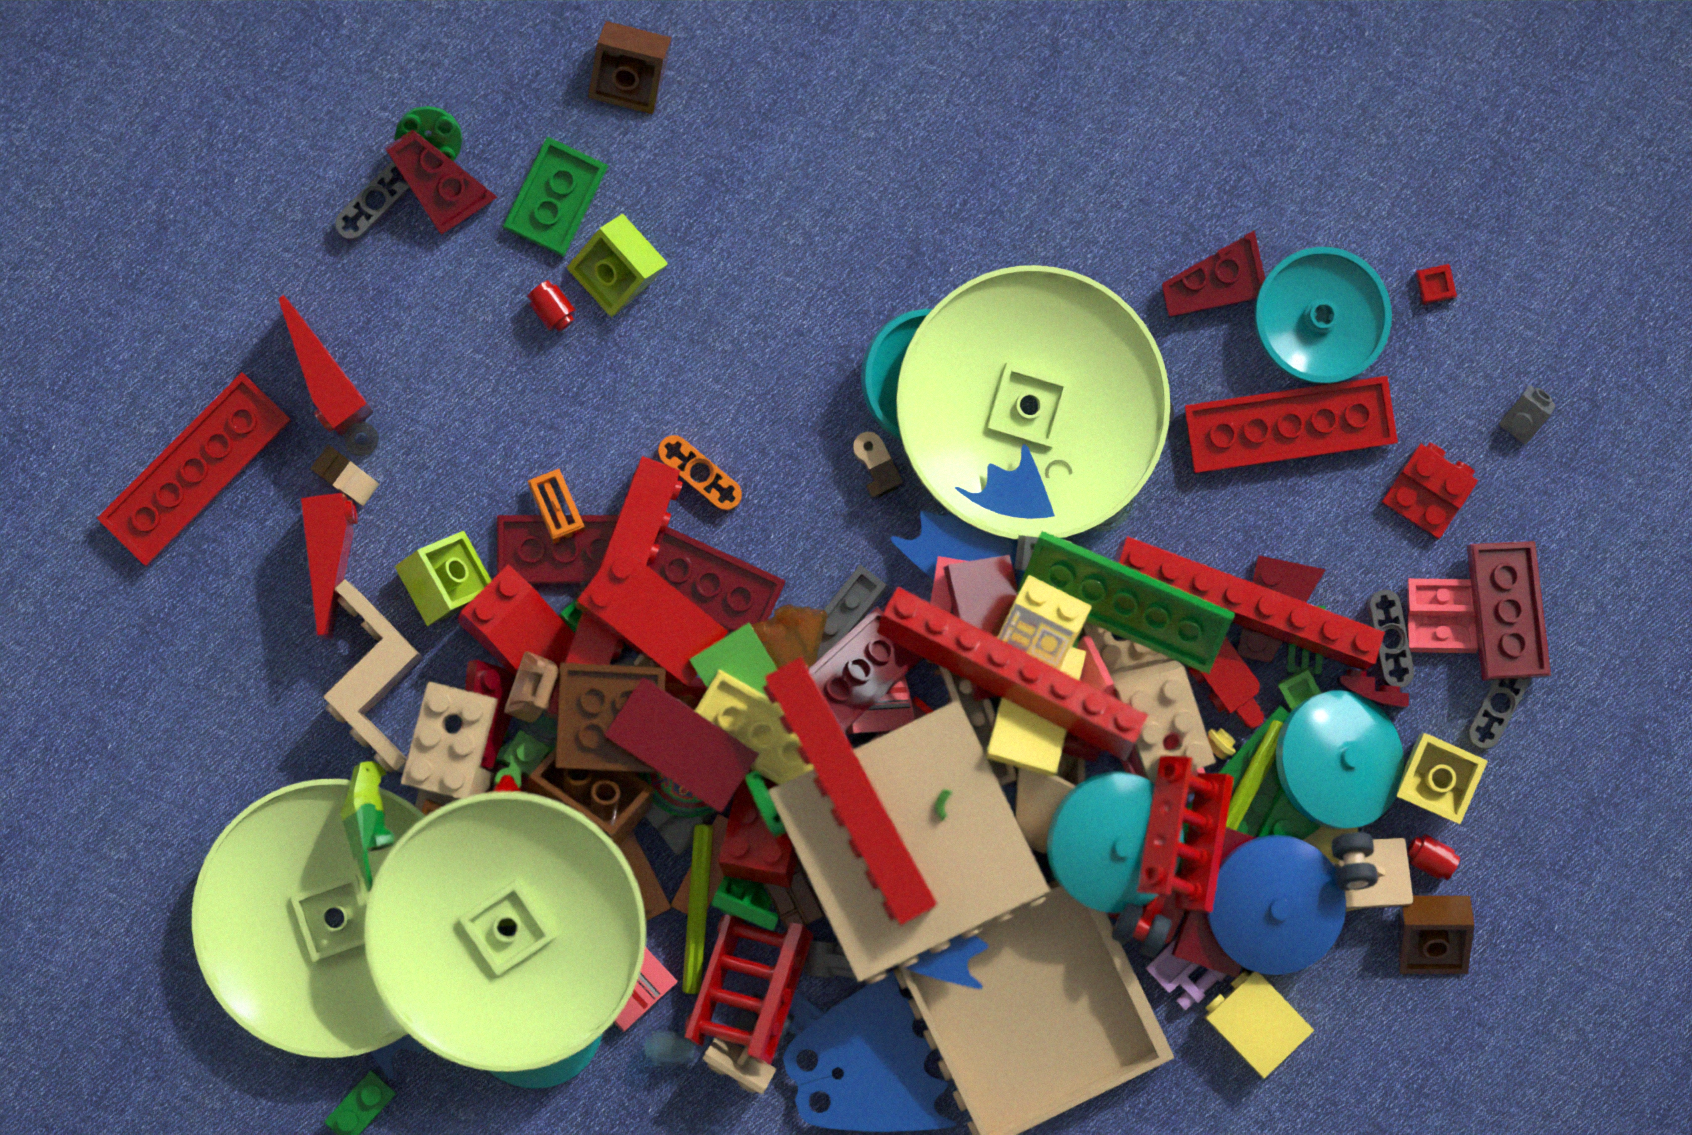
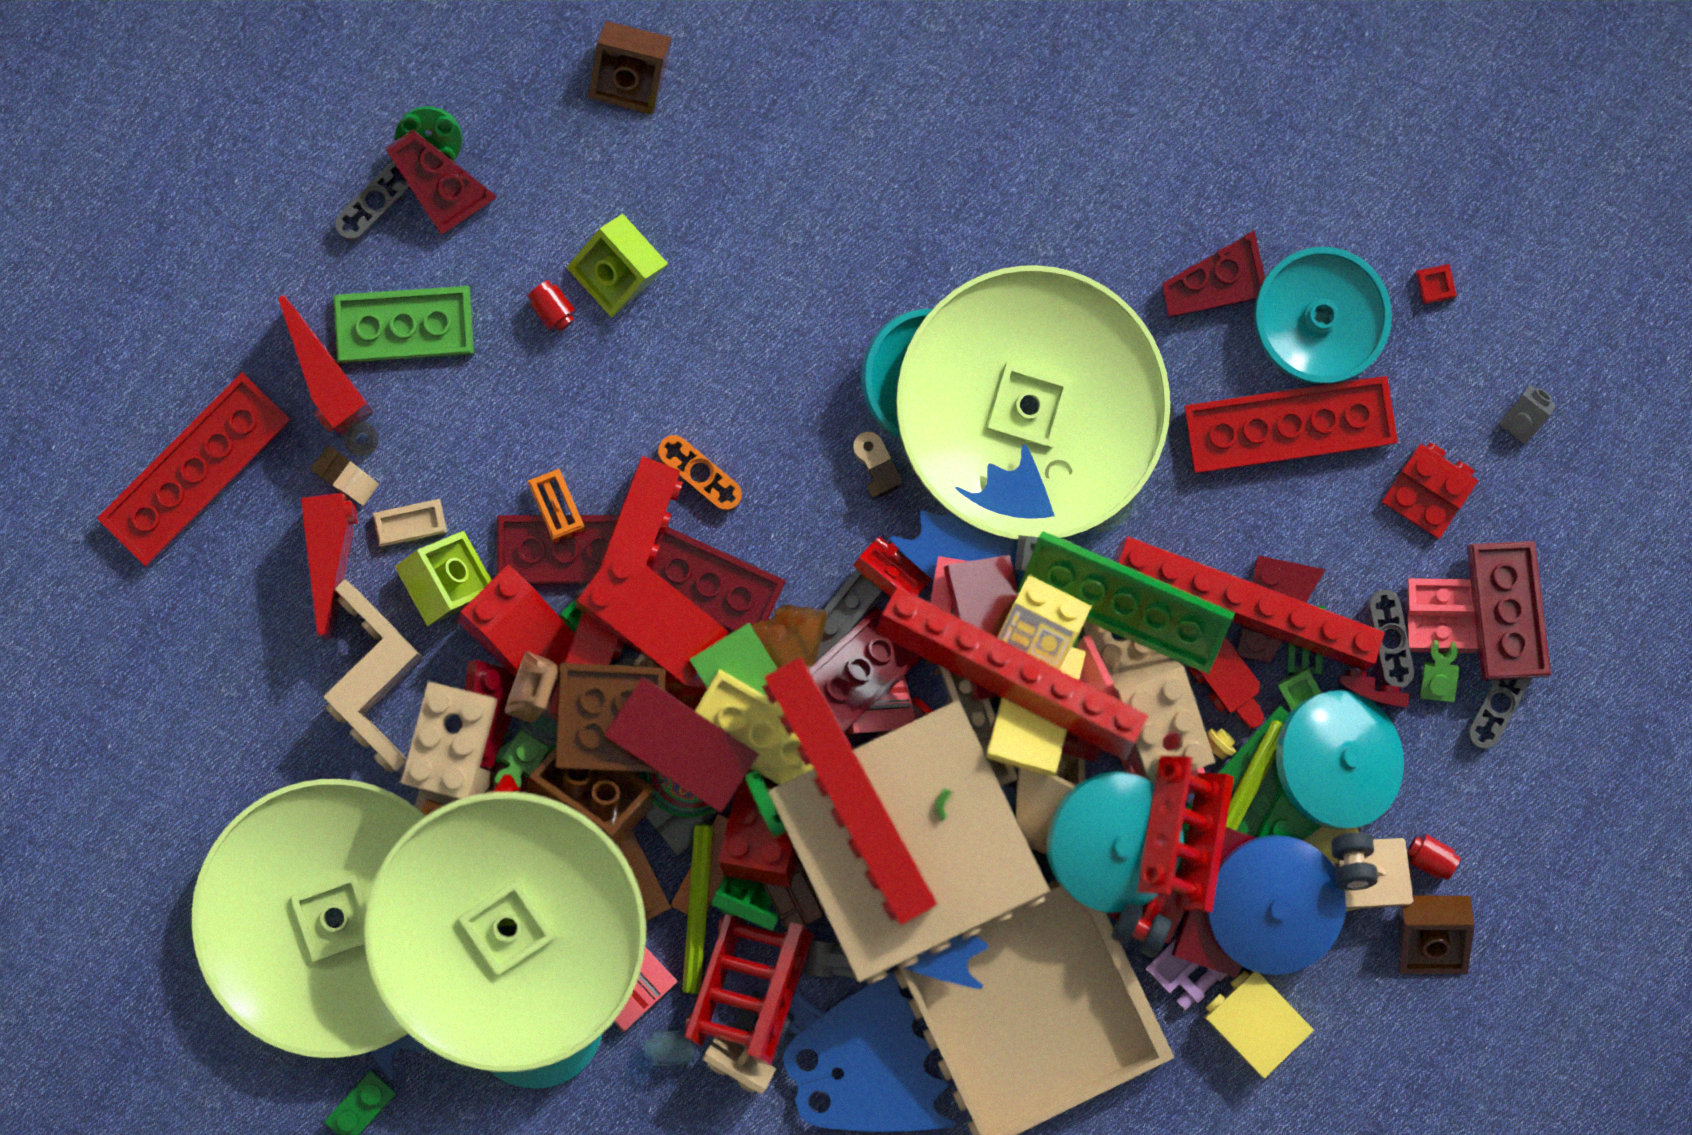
animal [340,761,395,892] -> none
green tile [503,136,609,258] -> none
light yellow slope [1396,733,1488,824] -> none
none -> bright green tile [333,286,475,364]
none -> tan tile [373,499,447,547]
none -> red plate [853,536,932,598]
none -> bright green plate [1419,640,1459,702]

